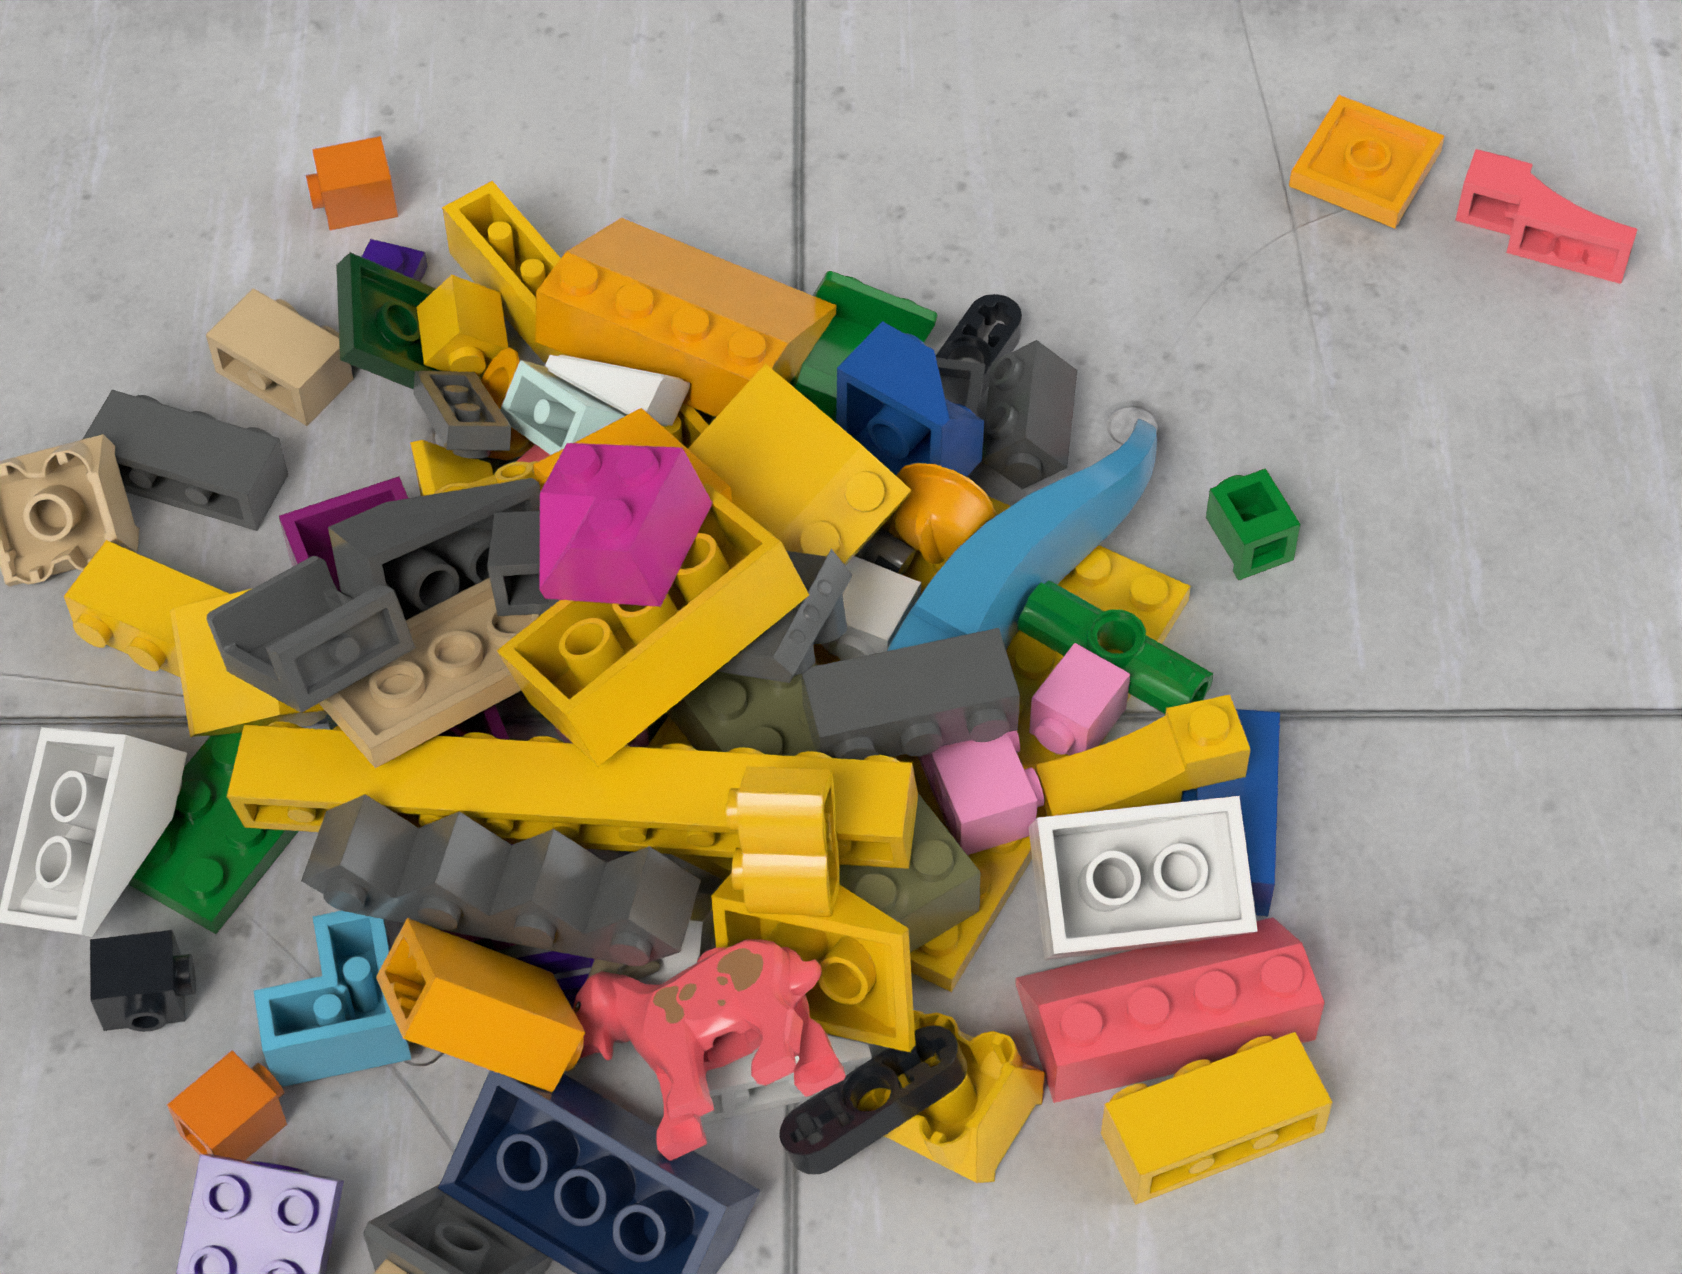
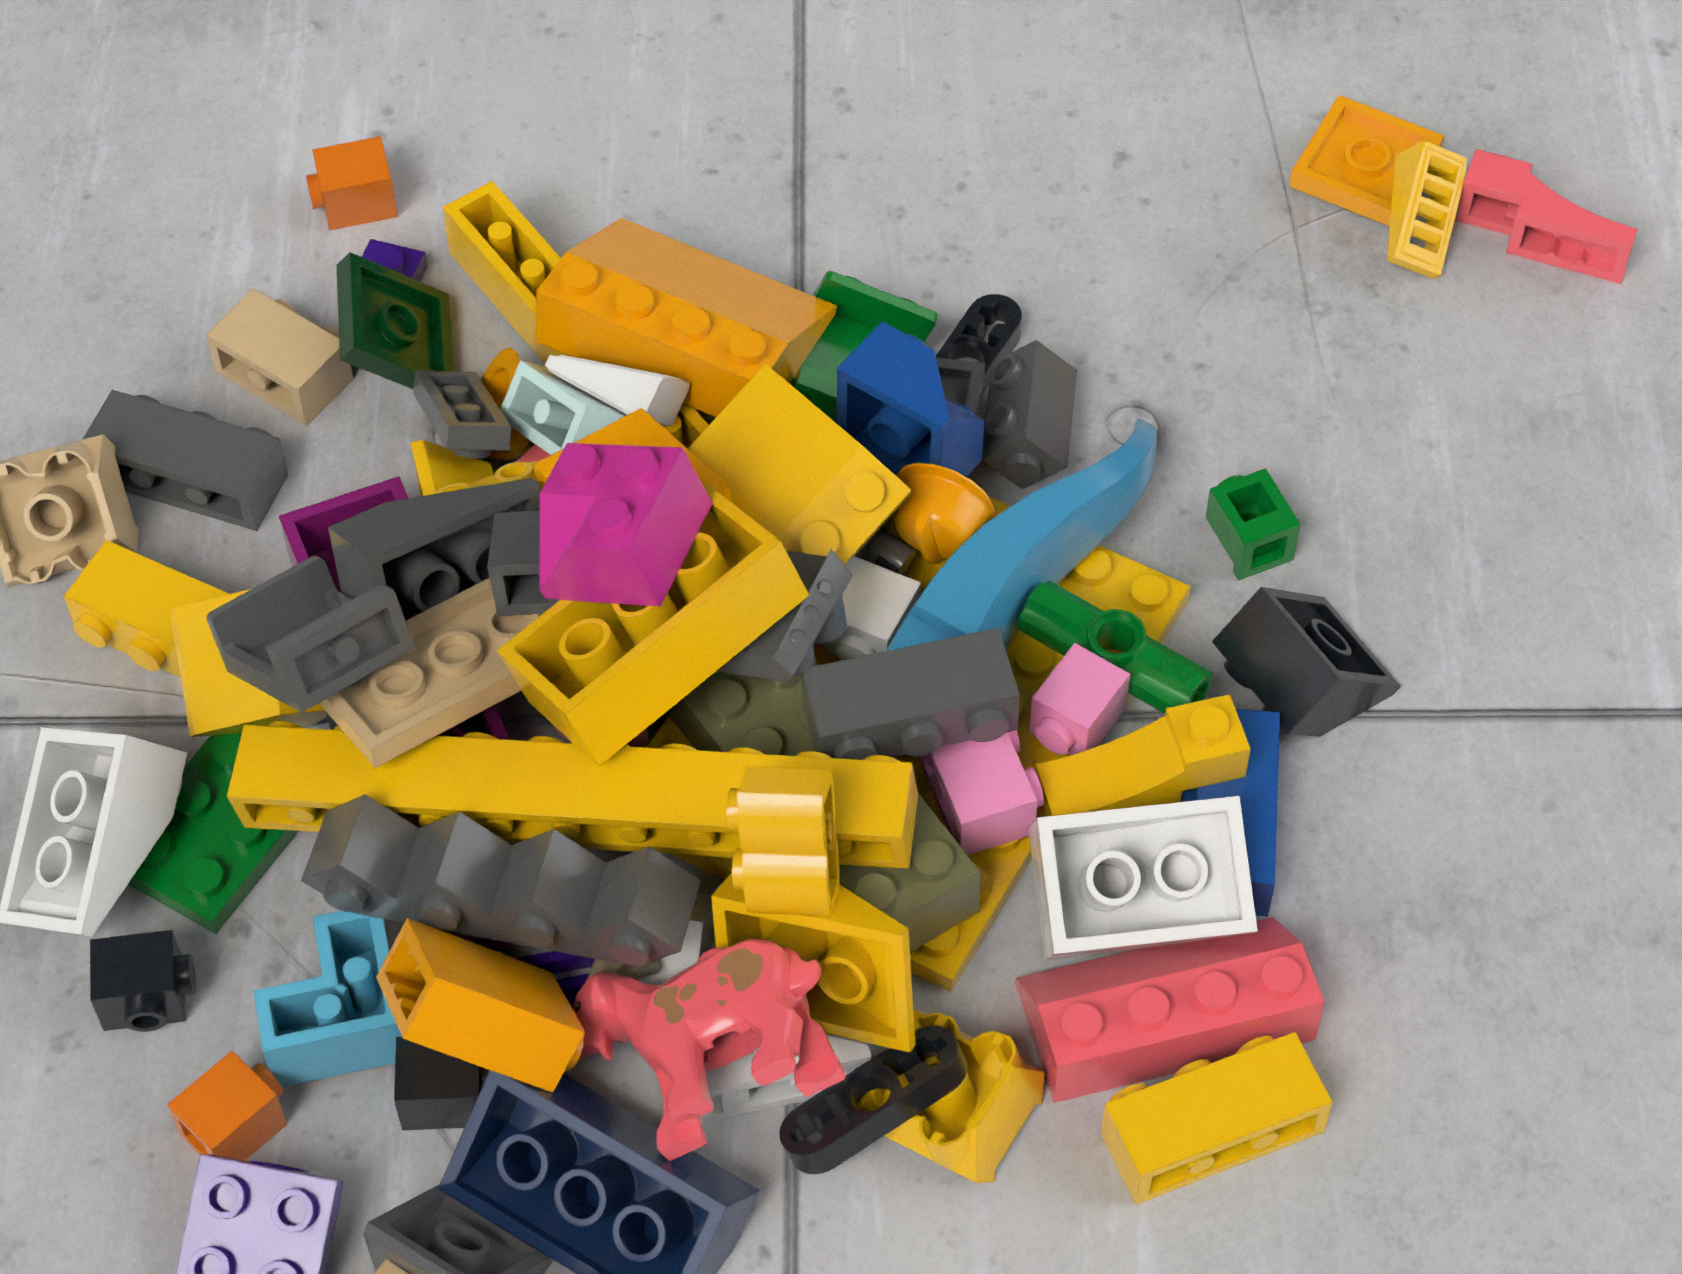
yellow brick [417,274,508,377] -> none
none -> black brick [394,1037,490,1131]
none -> black slope [1212,587,1401,737]
none -> yellow slope [1387,141,1467,279]

